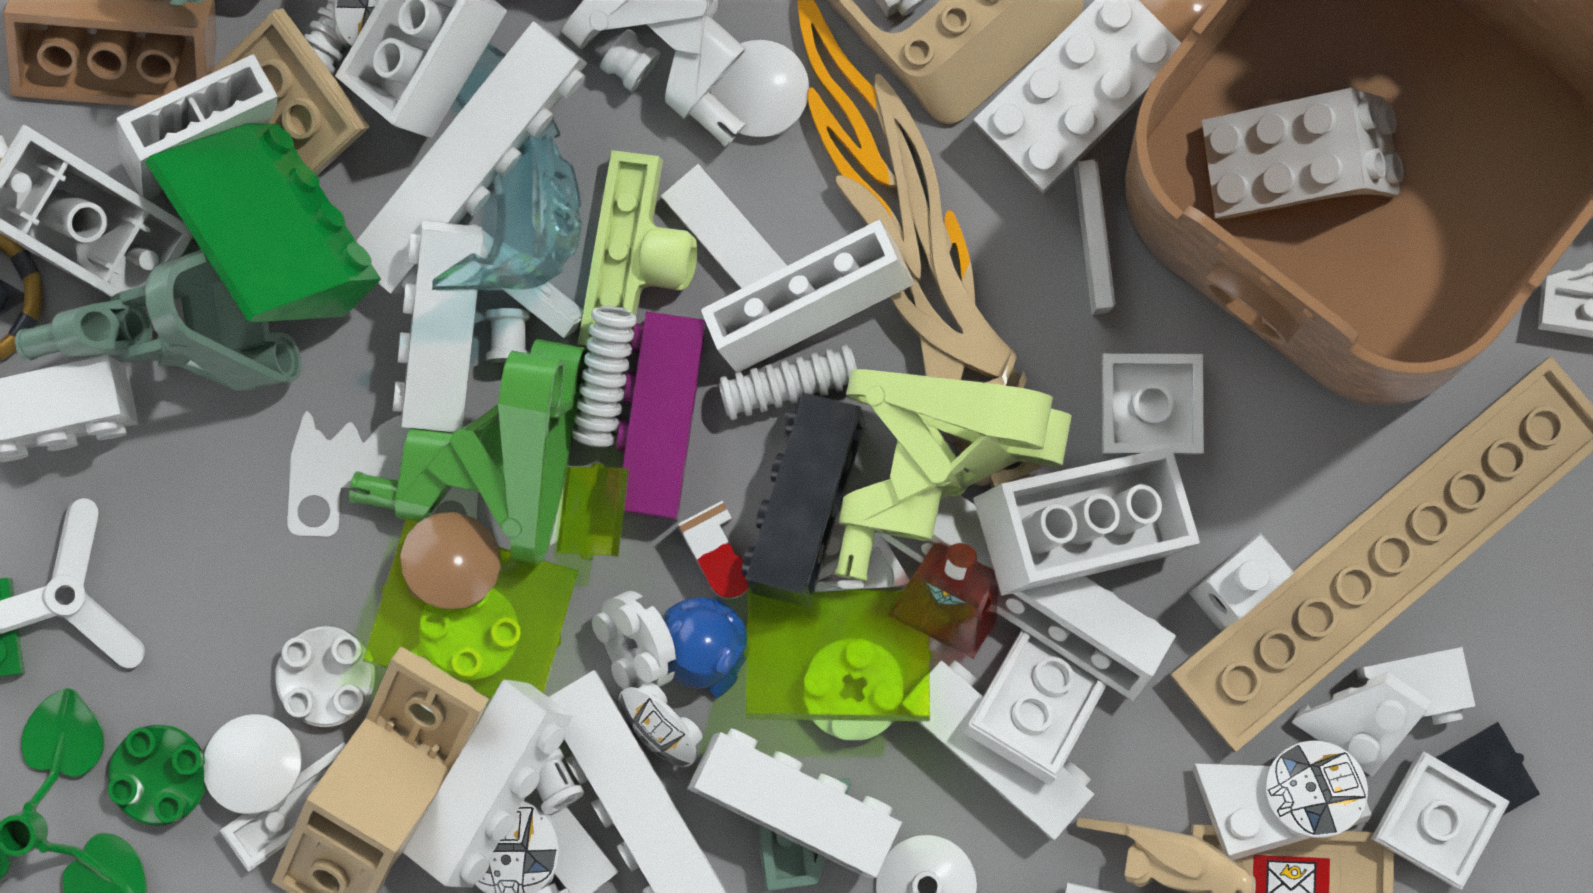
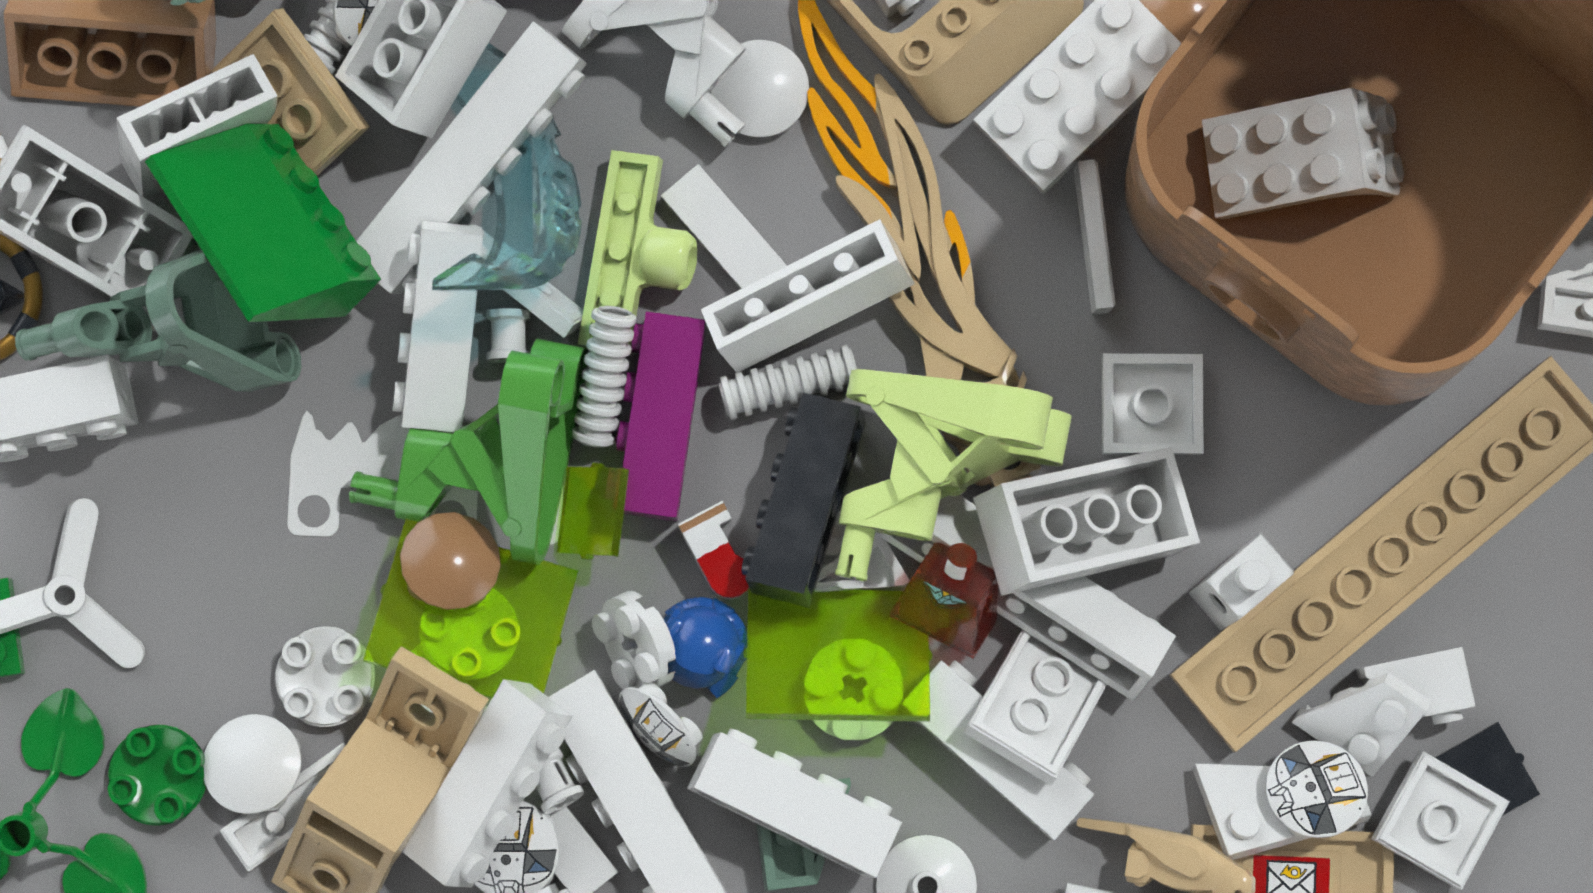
white wheel [600,29,661,92] -> none

